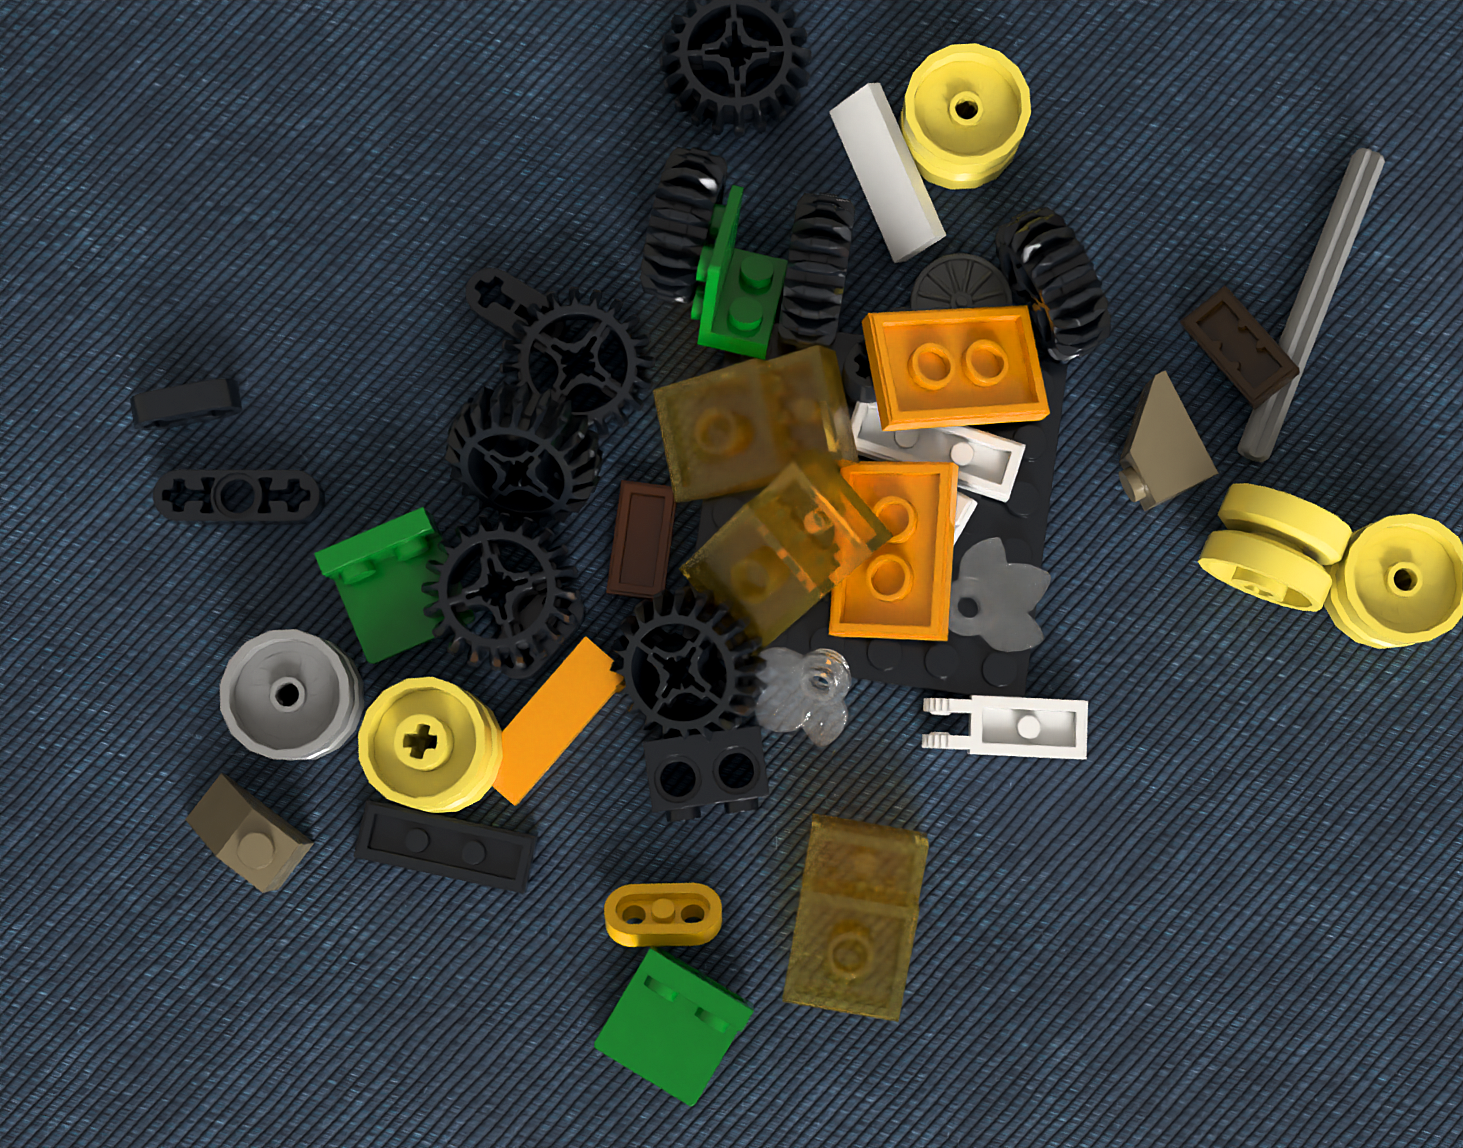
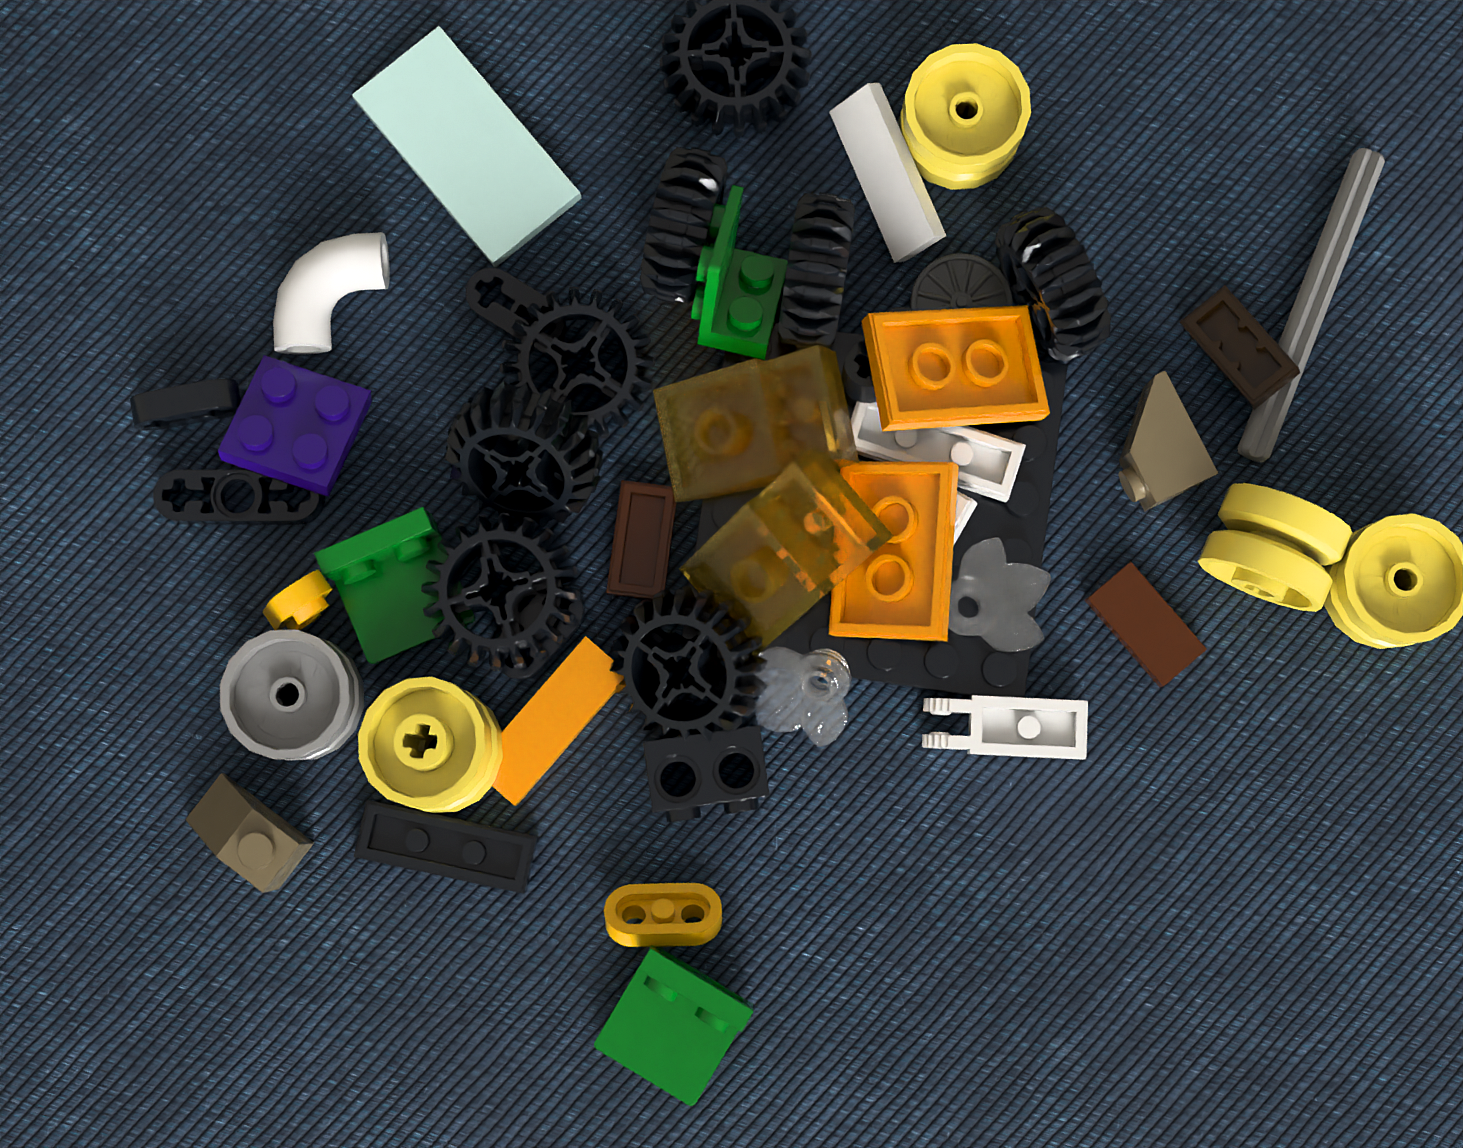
clear yellow slope [782,813,929,1022] -> none
none -> dark purple plate [218,355,372,497]
none -> yellow plate [262,569,332,631]
none -> white cylinder [273,232,390,355]
none -> light aqua tile [352,26,582,268]
none -> reddish brown tile [1084,562,1207,687]

